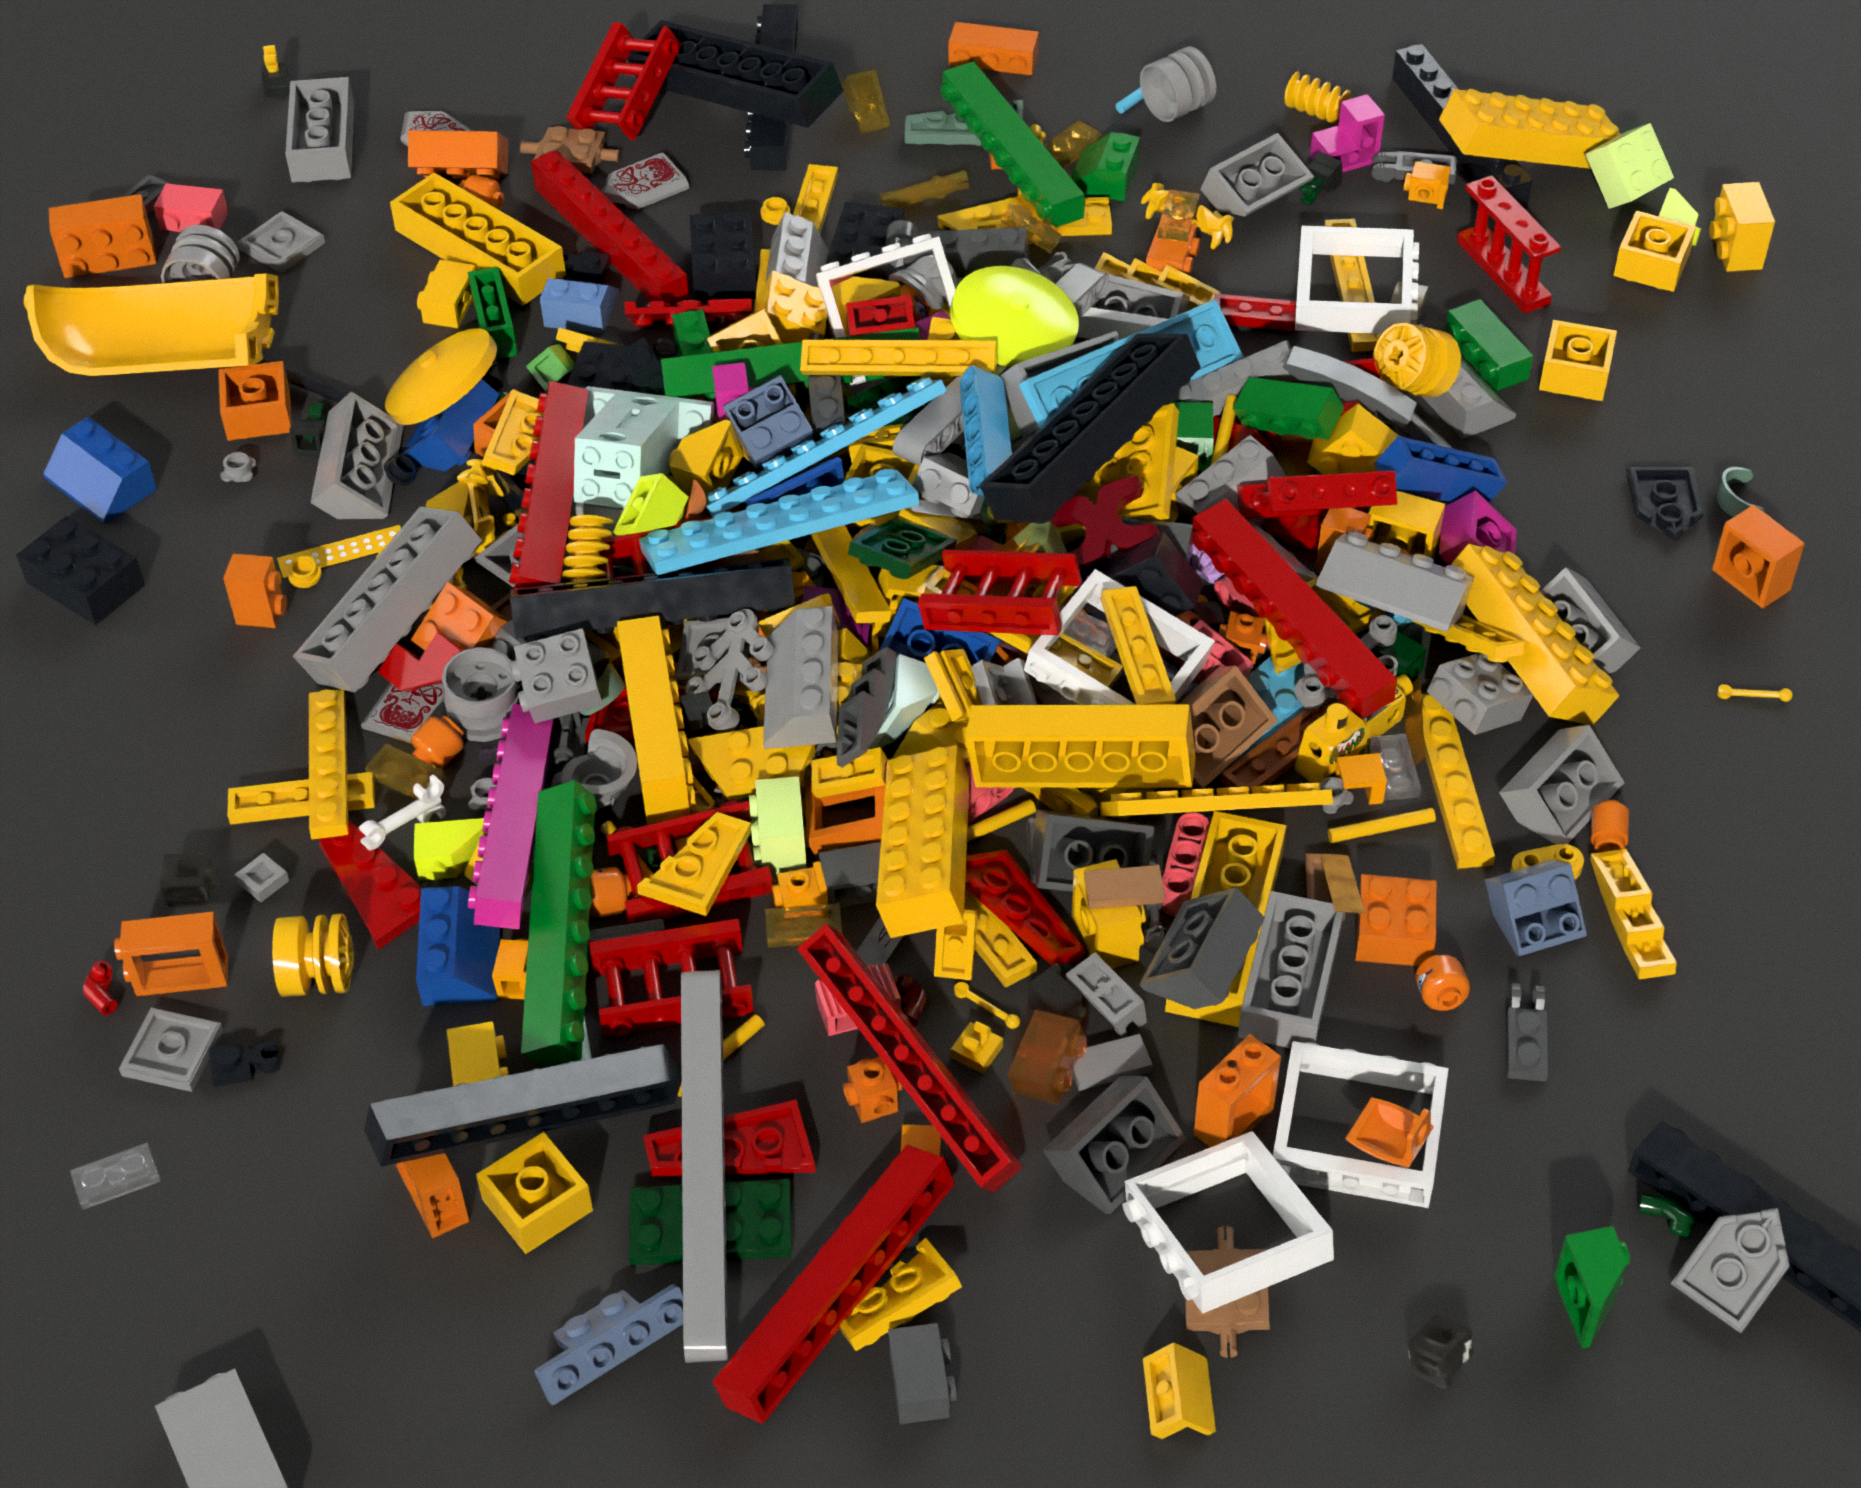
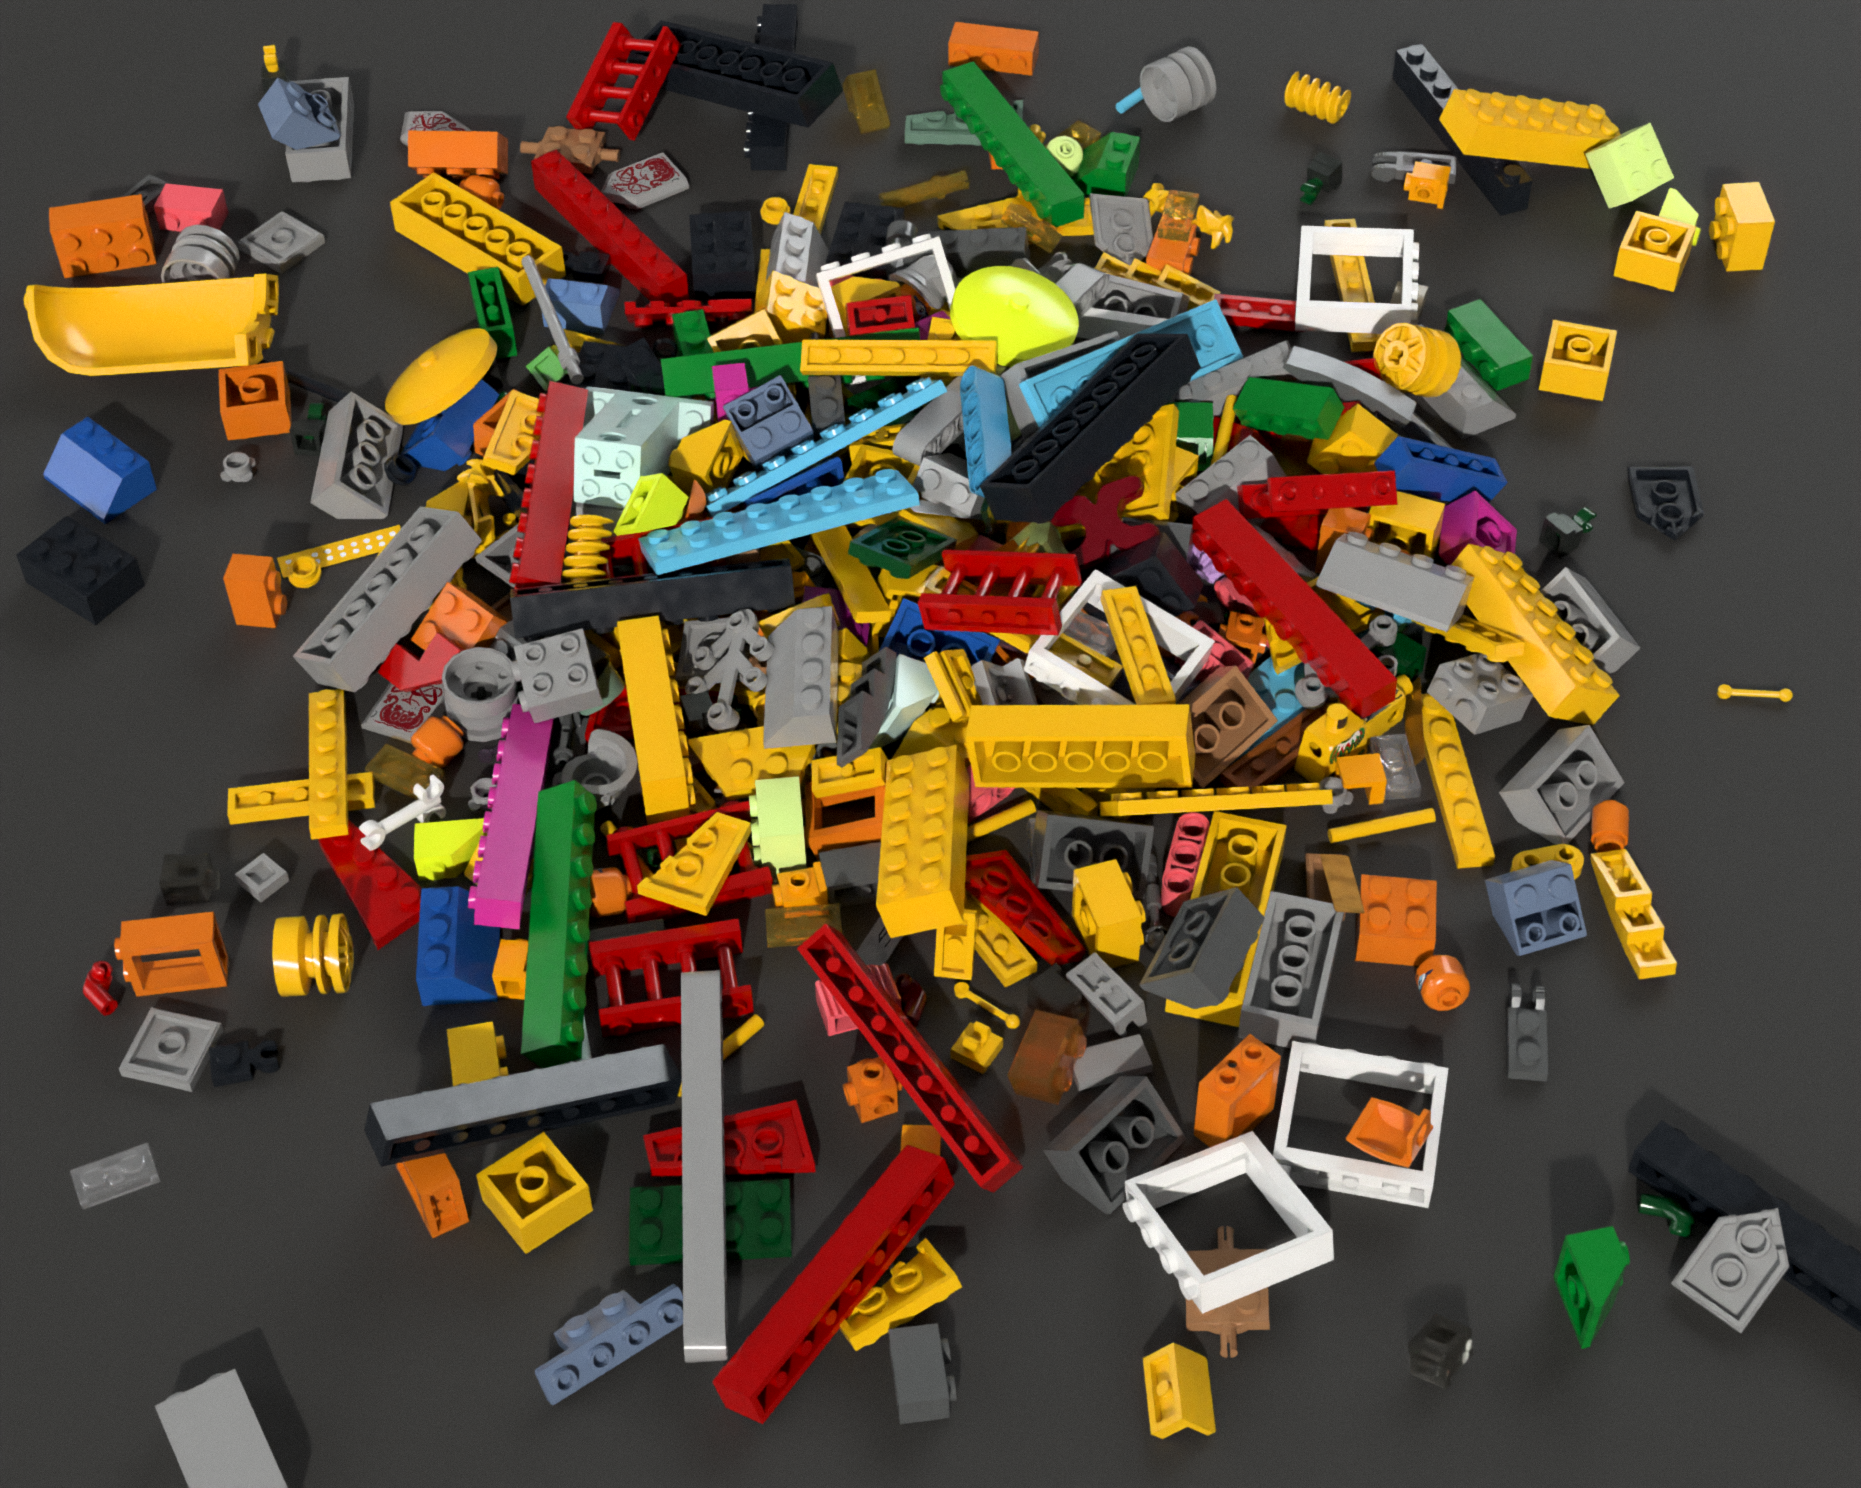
yellow brick [417,260,476,328] -> none
medium nougat tile [1084,865,1165,909] -> none
light grey slope [1200,133,1314,217] -> none
dark pink brick [1310,94,1385,172] -> none
red fence [1457,175,1561,314] -> none
orange brick [1712,505,1805,609] -> none
sand green helmet [1717,467,1765,517] -> none
none -> sand blue slope [258,78,341,150]
none -> light grey bar [521,255,584,384]
none -> yellowish green head [1046,136,1083,178]
none -> light grey tile [1089,193,1153,266]
none -> pearl dark grey piece [1539,507,1597,559]

